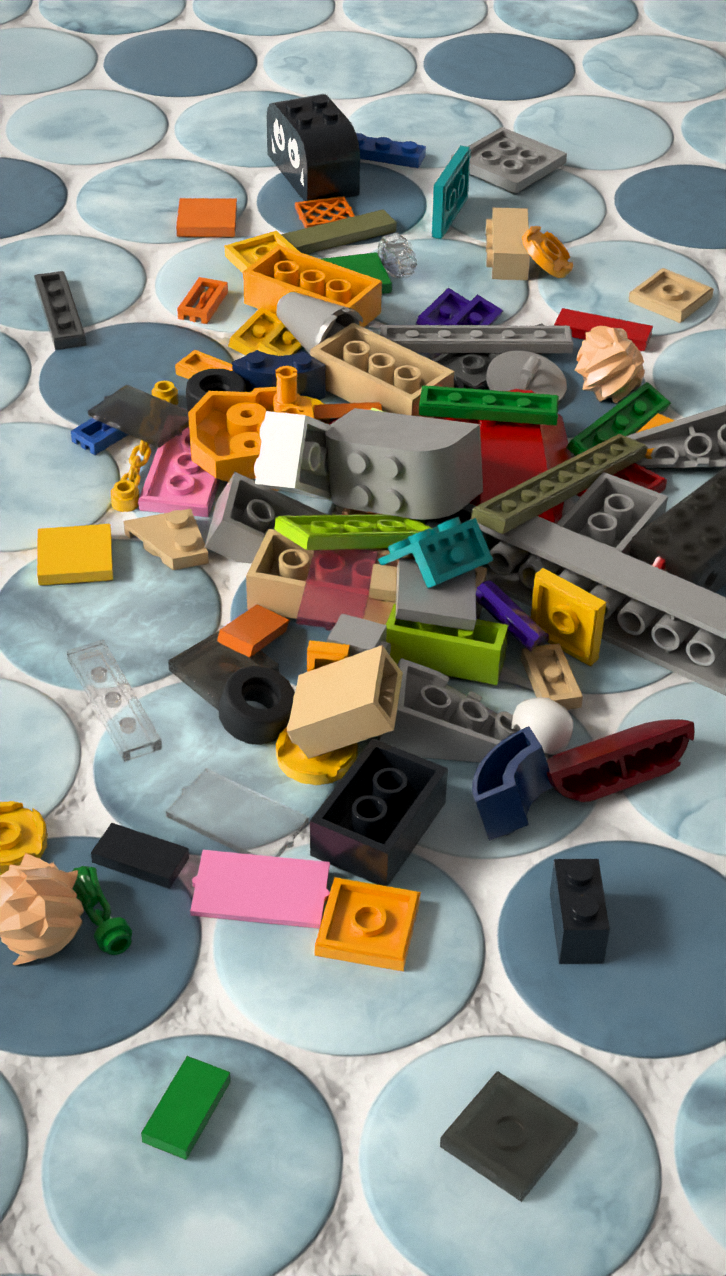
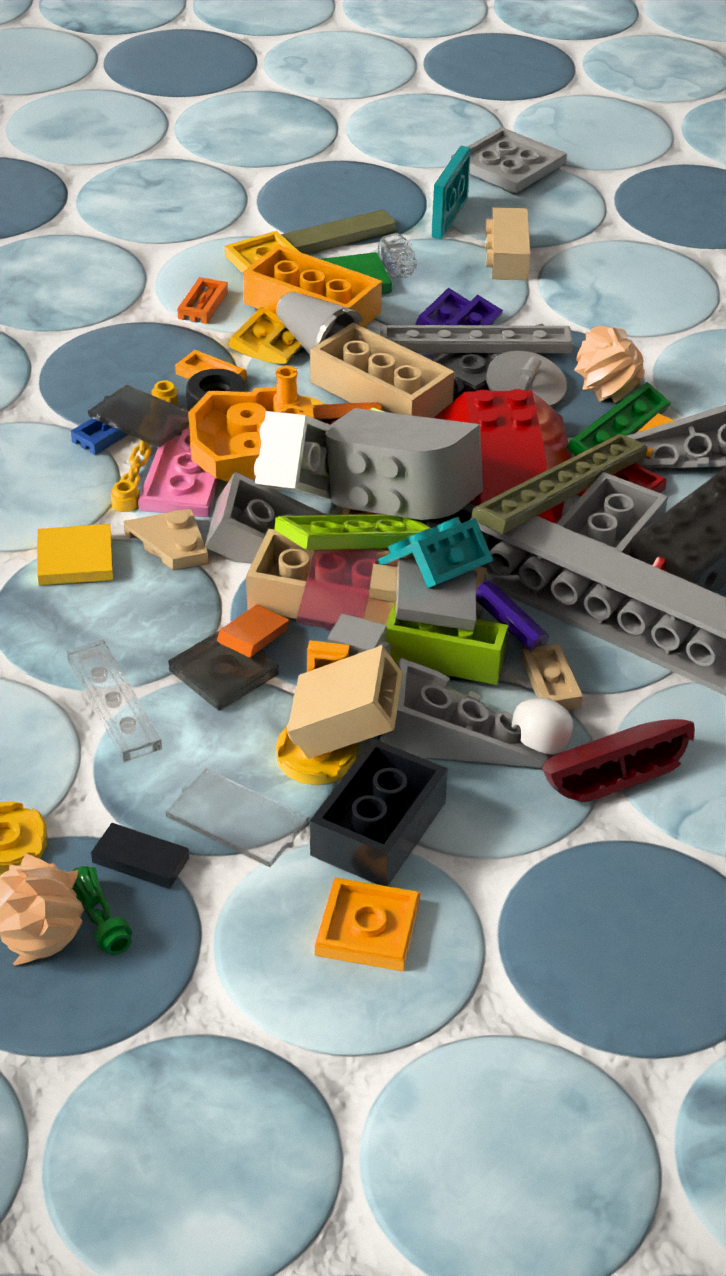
dark grey tile [34,271,86,350] -> none
green tile [141,1056,231,1160] -> none
orange tile [176,198,237,237] -> none
bright pink piece [190,850,330,929] -> none
black tyre [218,666,295,745] -> none
dark blue brick [232,350,326,400] -> none
black brick [267,94,360,201] -> none
orange window [295,196,355,228] -> none
blue plate [356,133,426,168] -> none
green tile [419,385,559,426] -> none
clear smoke tile [440,1071,579,1202] -> none
dark blue brick [472,726,552,841] -> none
light orange tile [522,226,573,278] -> none
yellow tile [531,568,606,667] -> none
black brick [550,859,610,964] -> none
red tile [554,308,653,352] -> none
tan tile [628,268,714,323] -> none

